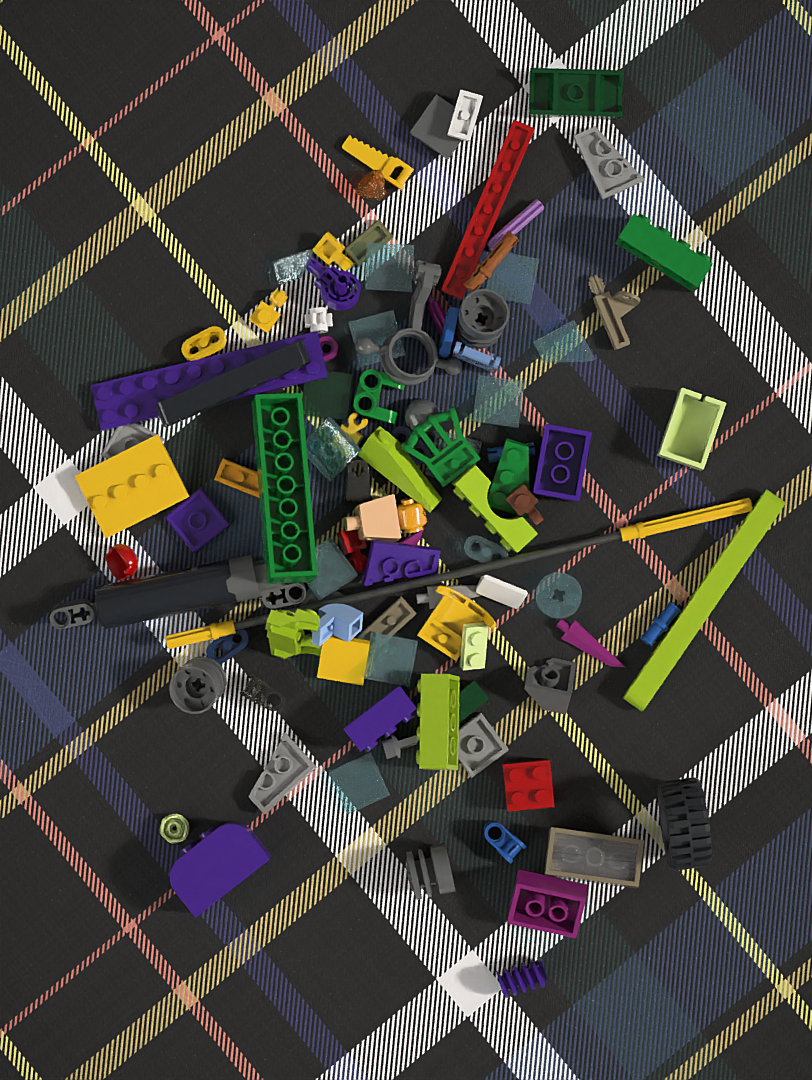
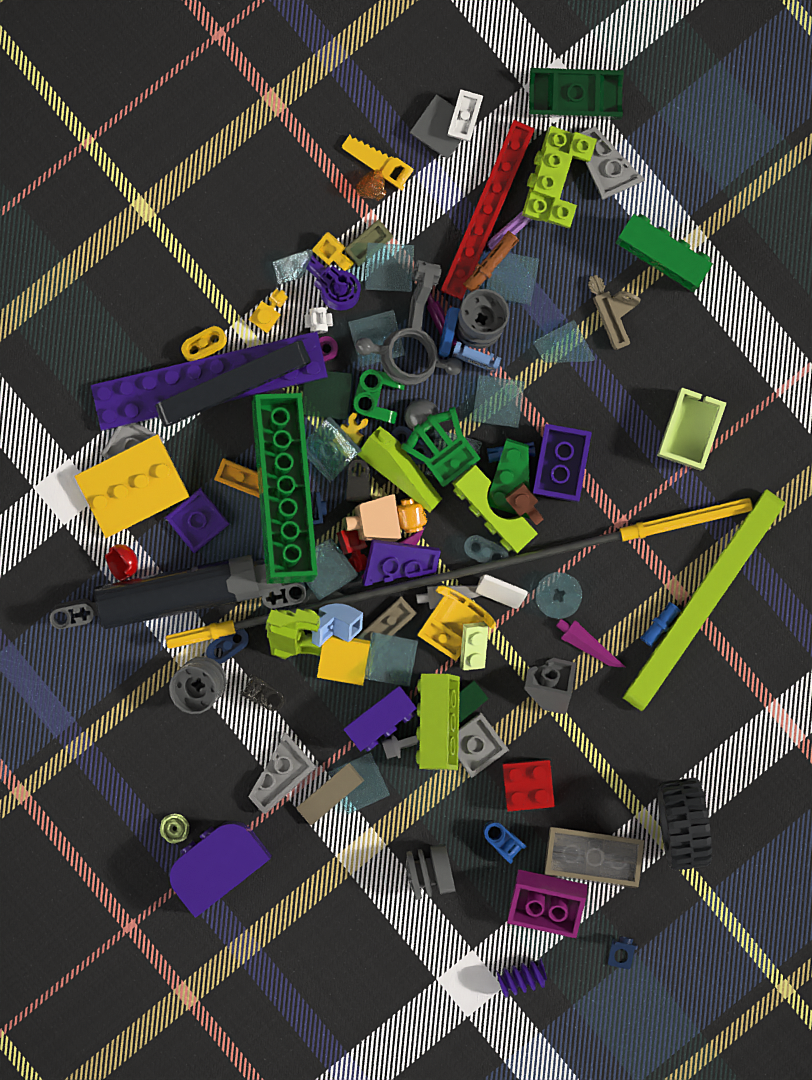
none -> dark tan tile [296,763,364,825]
none -> dark blue bracket [313,492,327,525]
none -> lime bracket [521,126,597,228]
none -> dark blue bracket [608,936,638,970]

